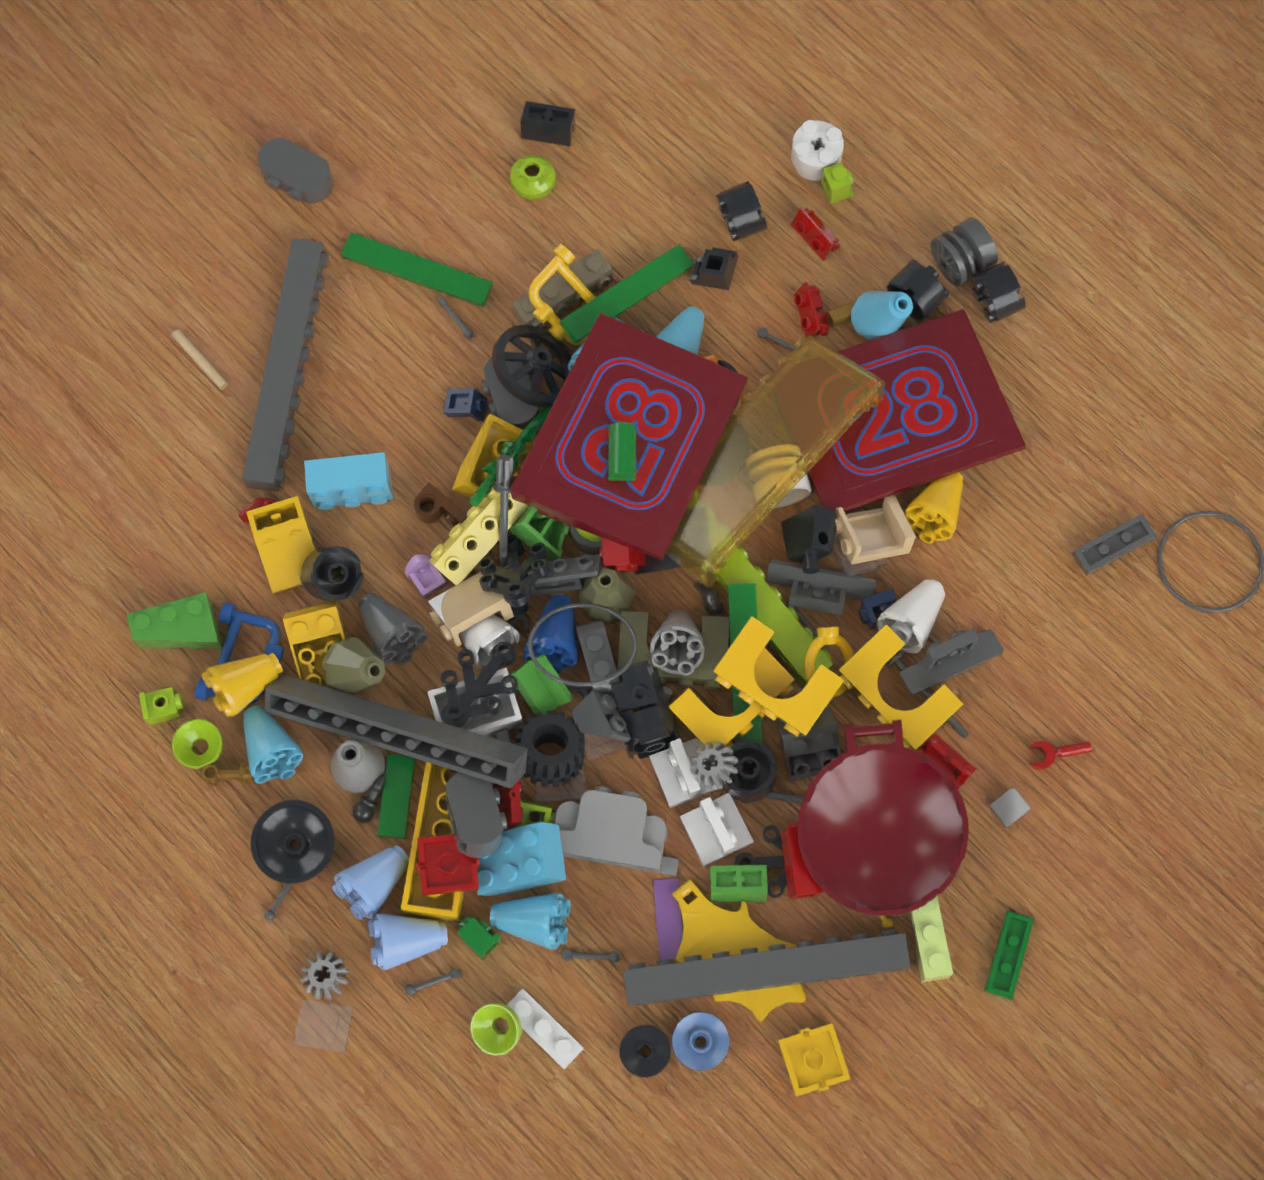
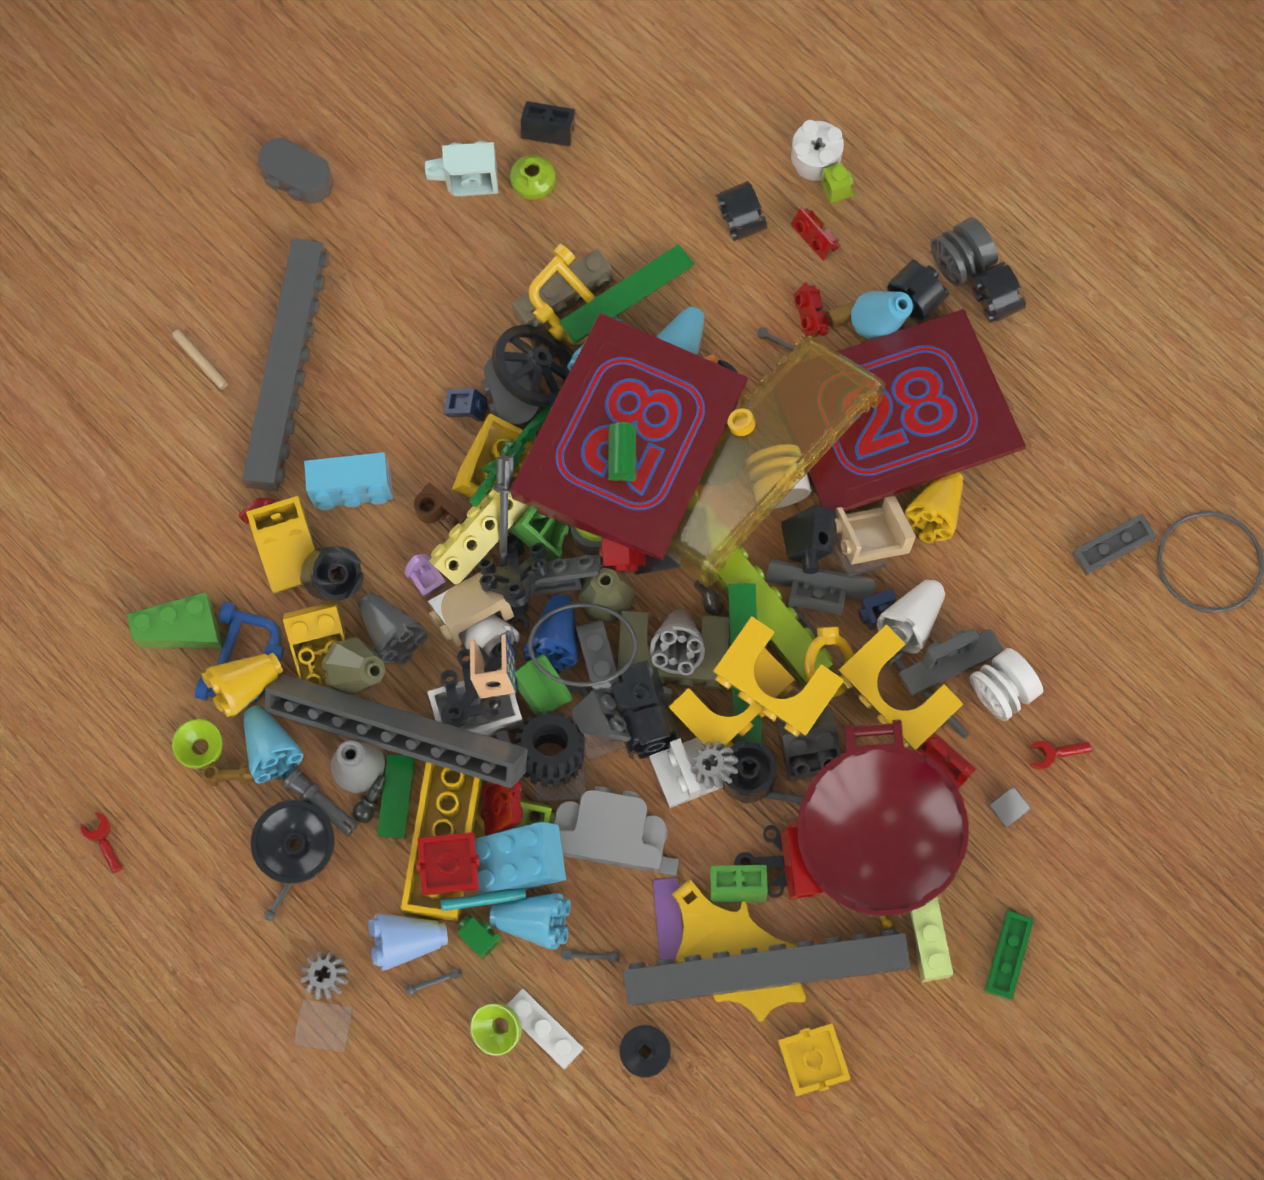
lime brick [139,687,184,725] -> none
light blue cone [332,845,409,920] -> none
green tile [341,232,493,308] -> none
dark grey hinge [437,296,473,339] -> none
dark grey brick [445,772,507,858] -> none
medium blue dish [672,1012,729,1071] -> none
white bracket [680,793,754,867] -> none
black brick [690,247,738,290] -> none
none -> red piece [80,812,123,873]
none -> dark grey pin [283,768,359,837]
none -> light aqua hinge [425,141,499,196]
none -> teal bar [440,888,526,911]
none -> light nougat piece [470,634,516,699]
none -> yellow tile [727,408,756,436]
none -> white wheel [969,648,1043,721]

